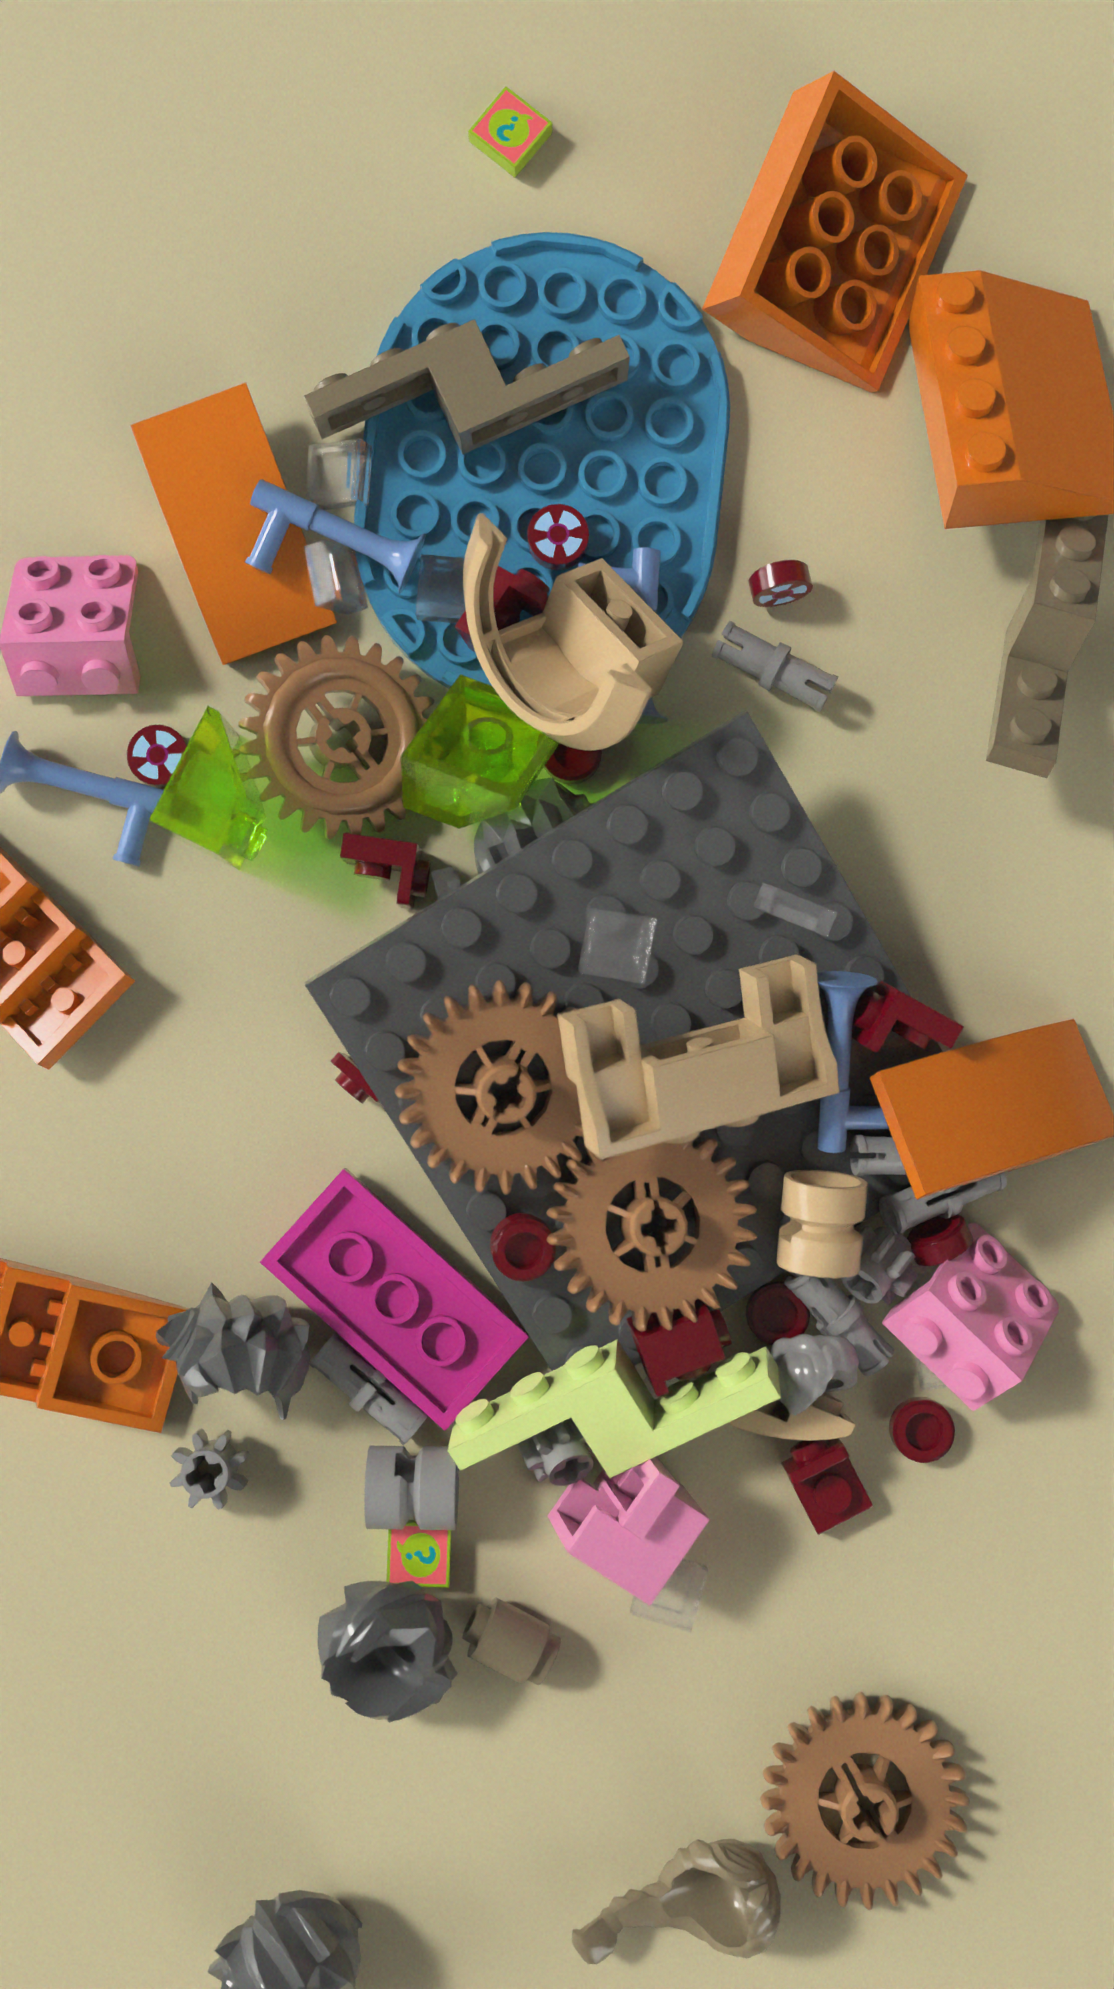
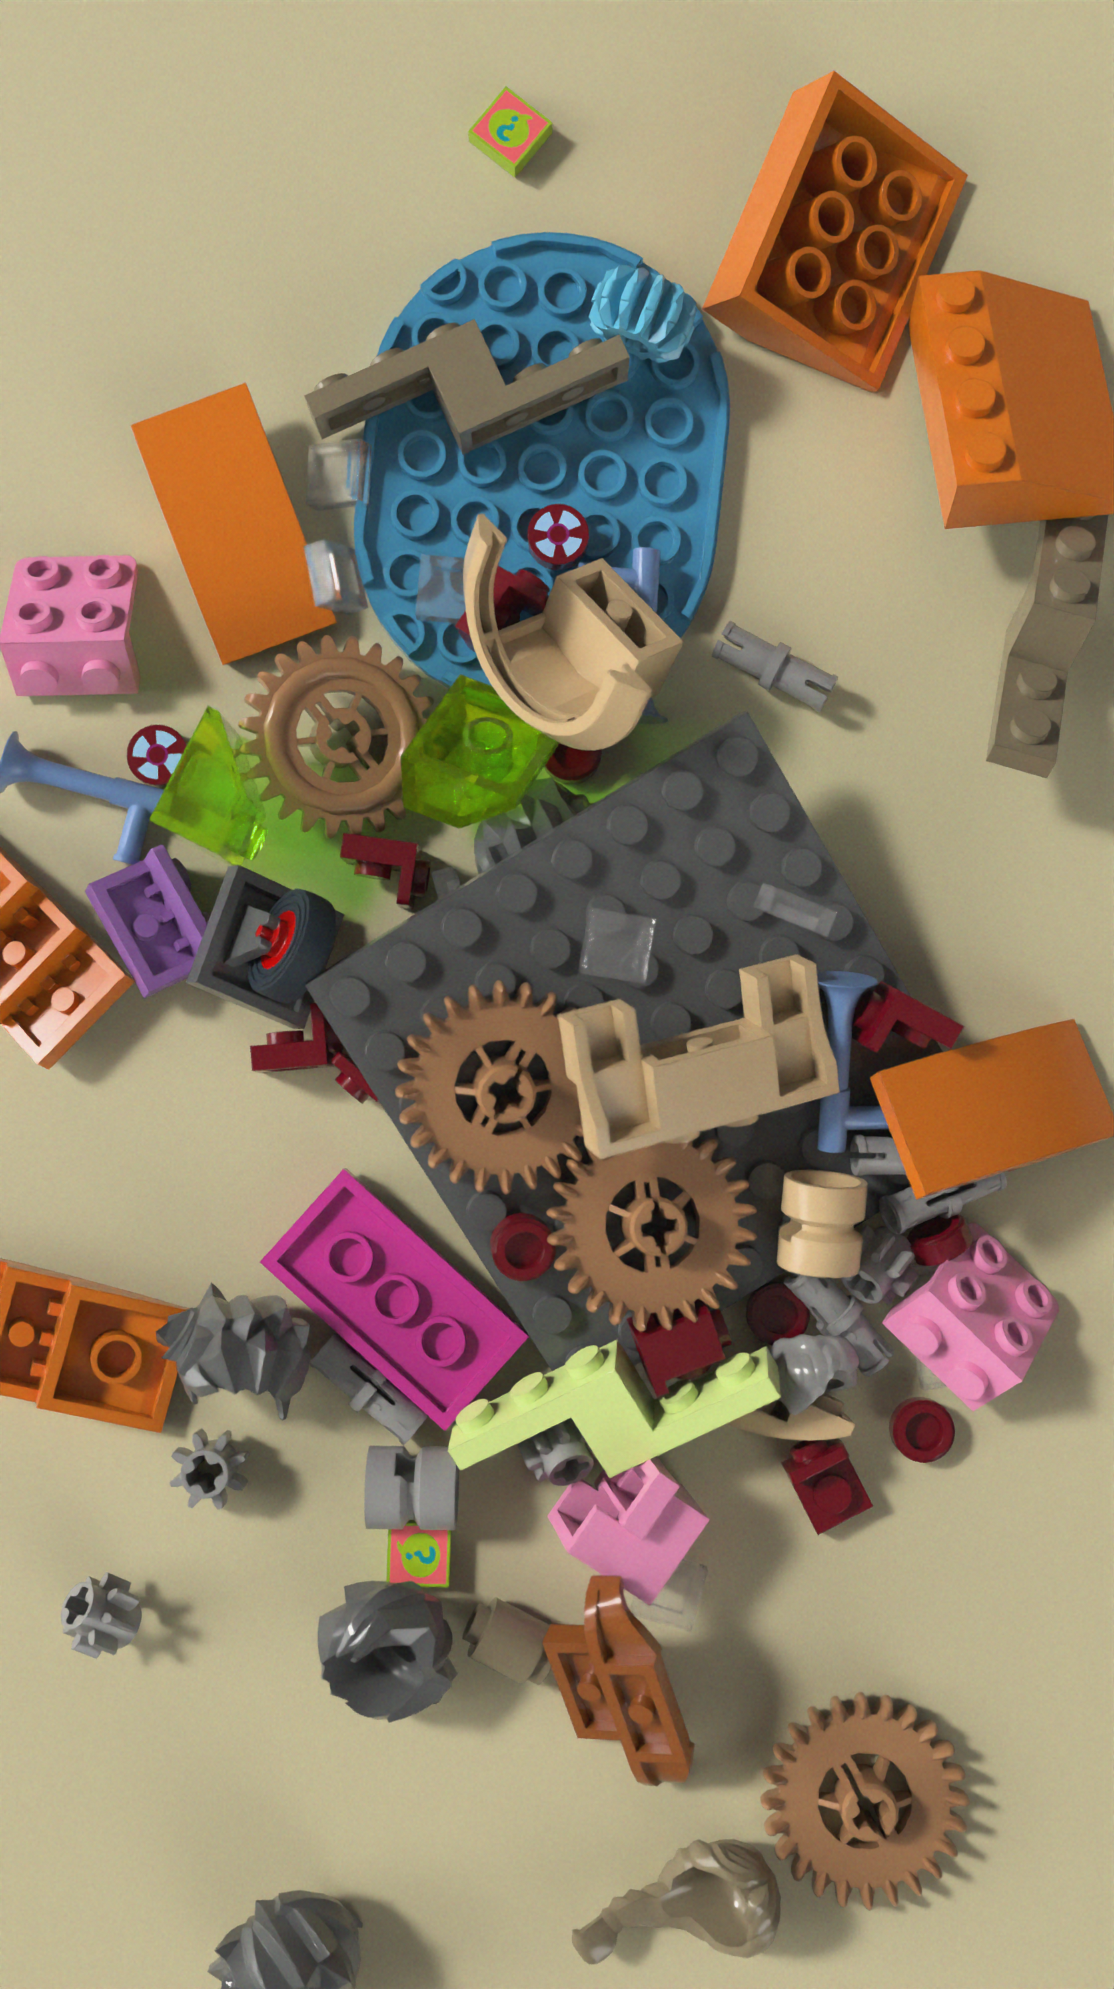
medium blue piece [245,479,426,594] -> none
dark red tile [748,560,813,607] -> none
none -> light grey gear [61,1572,142,1659]
none -> medium lavender bracket [85,844,211,999]
none -> plate [186,865,344,1029]
none -> dark red bracket [250,1003,343,1073]
none -> dark orange plate [542,1576,695,1786]
none -> medium azure gear [588,265,697,363]

